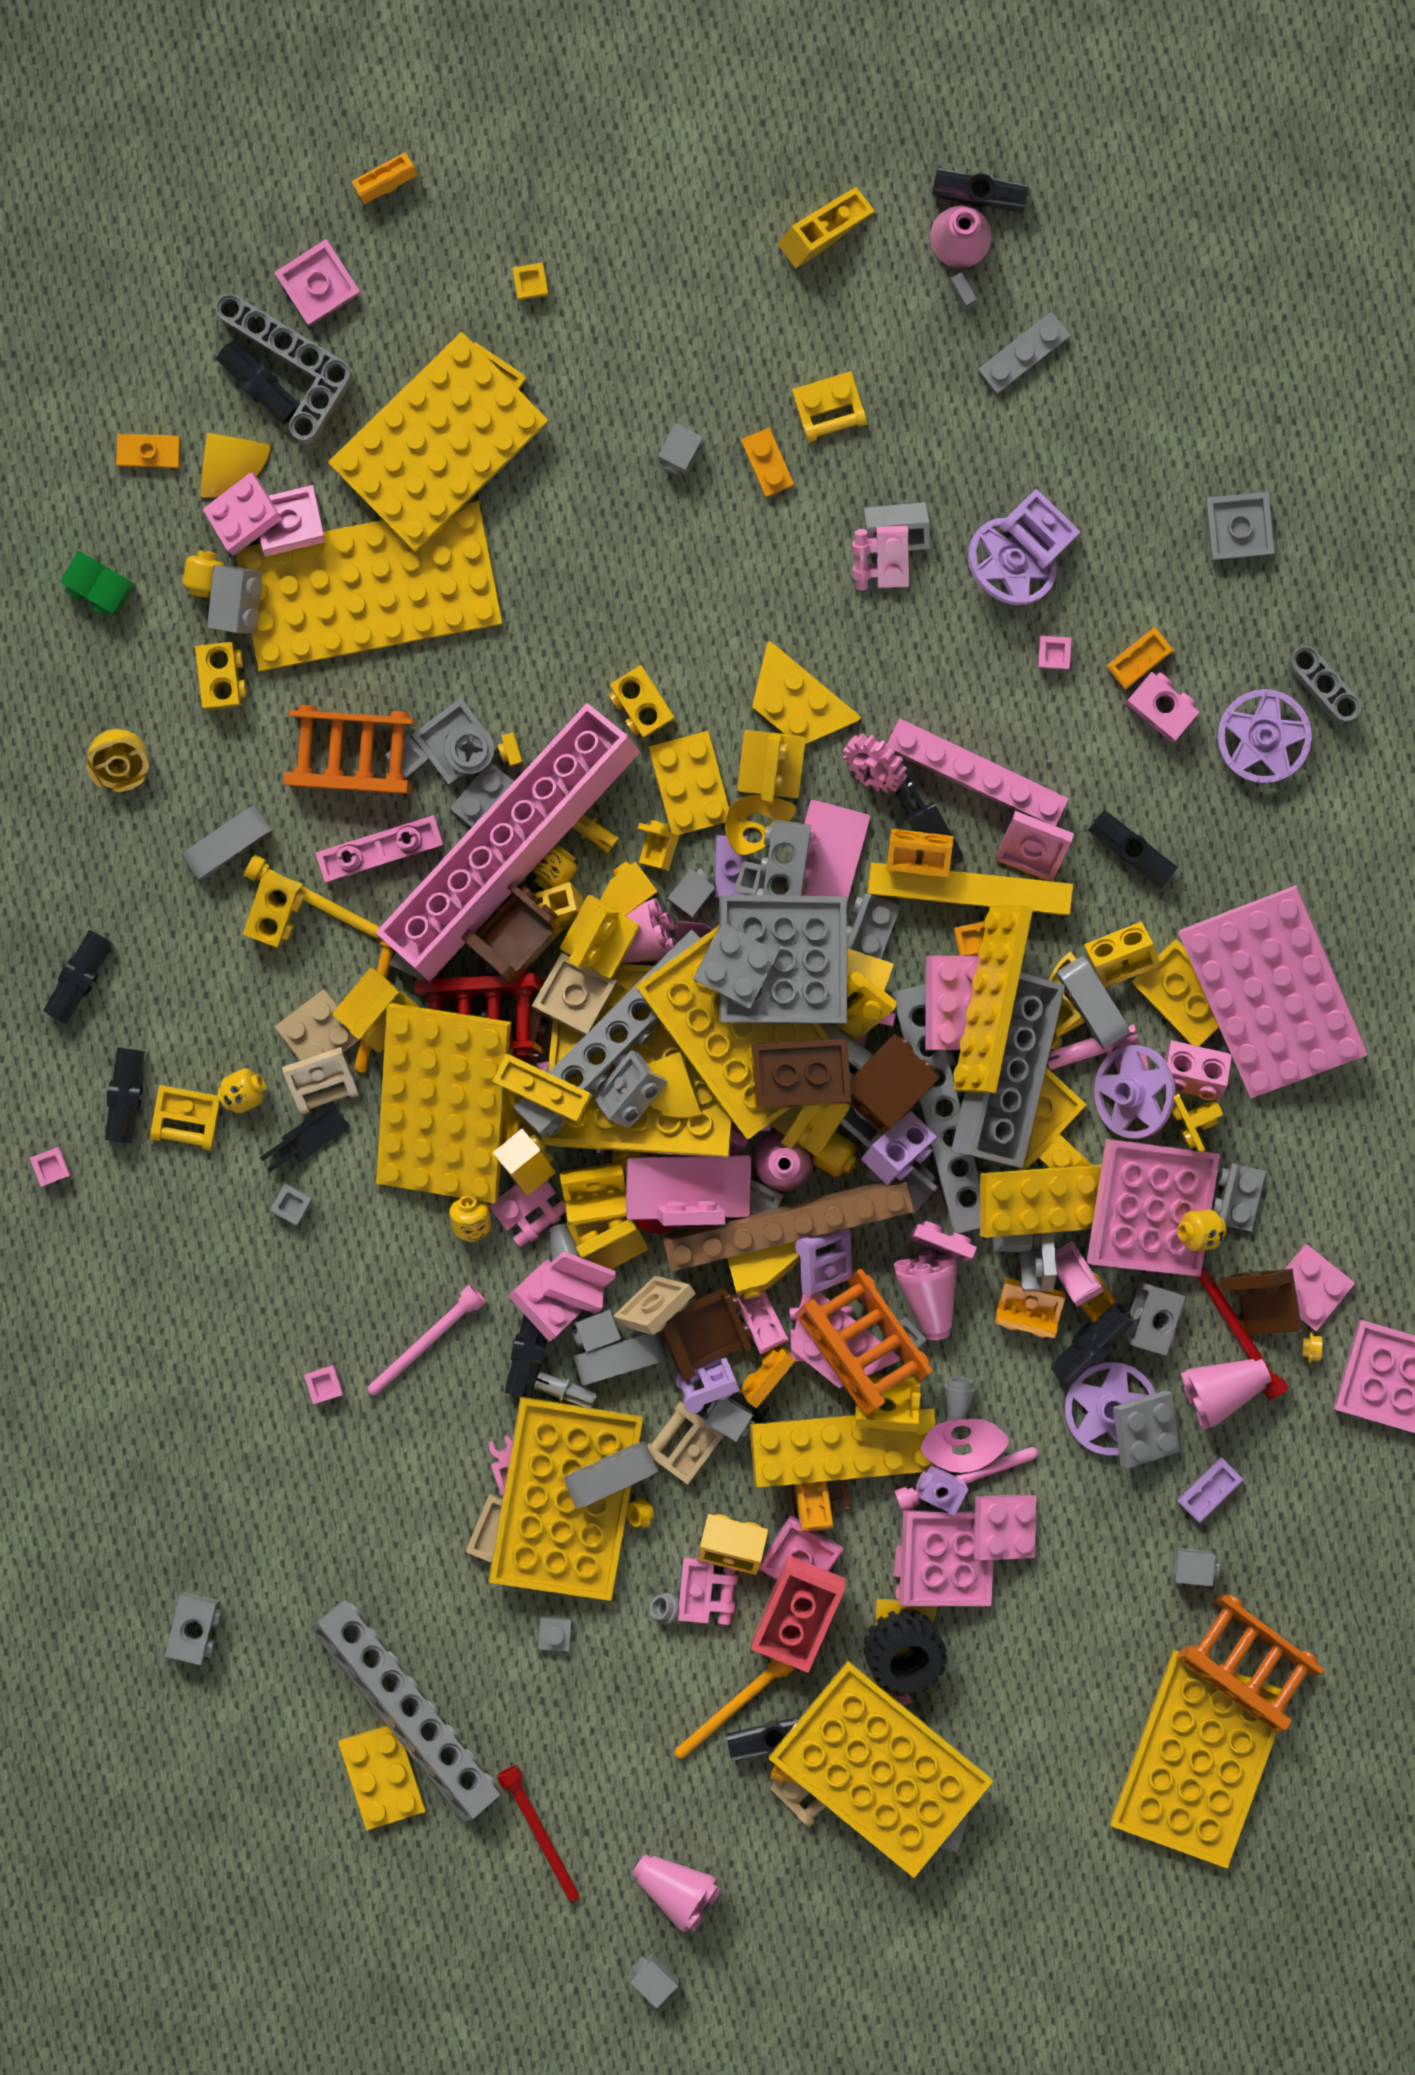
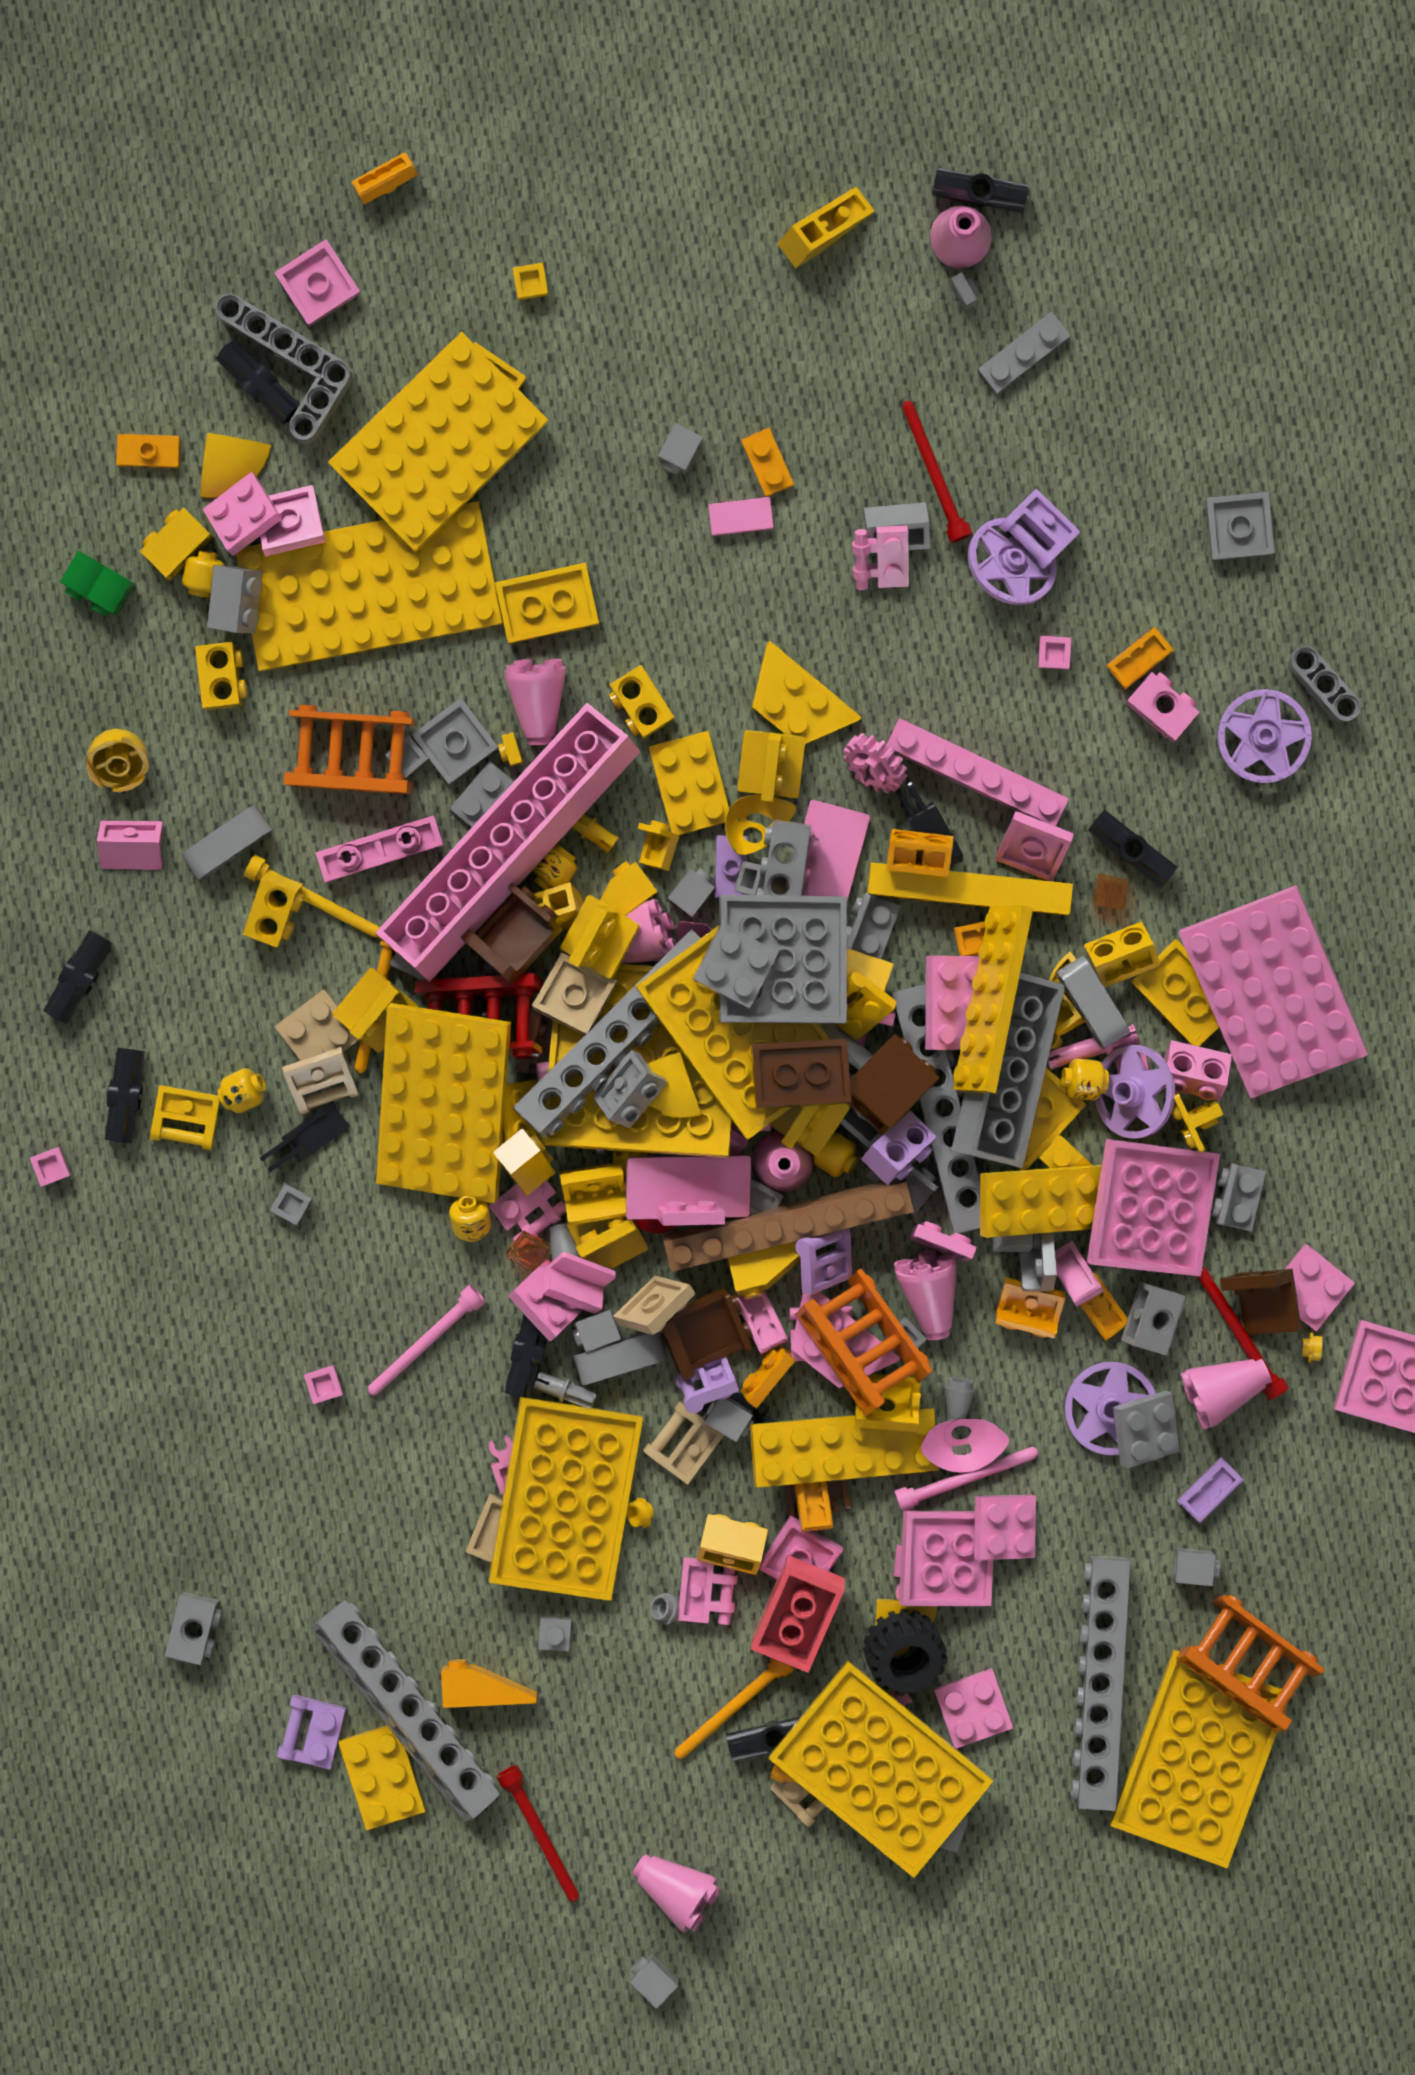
light grey gear [444,724,494,774] -> none
yellow plate [492,1053,592,1123] -> none
light grey beam [563,1441,658,1508] -> none
yellow plate [792,371,868,443] -> none
lavender brick [916,1465,969,1516] -> none
black piece [1051,1302,1134,1385] -> none
yellow head [1177,1209,1226,1251] -> none
none -> bright pink panel [97,821,164,870]
none -> yellow brick [140,507,214,581]
none -> lavender plate [277,1695,346,1769]
none -> light orange slope [441,1659,538,1708]
none -> yellow plate [495,562,599,644]
none -> bright pink cone [504,659,566,745]
none -> clear orange plate [506,1230,550,1272]
none -> bright pink tile [708,497,774,536]
none -> red piece [902,401,973,544]
none -> bright pink plate [934,1668,1013,1748]
none -> yellow head [1061,1058,1109,1101]
none -> light grey brick [1071,1555,1130,1811]
none -> clear orange plate [1092,874,1129,910]

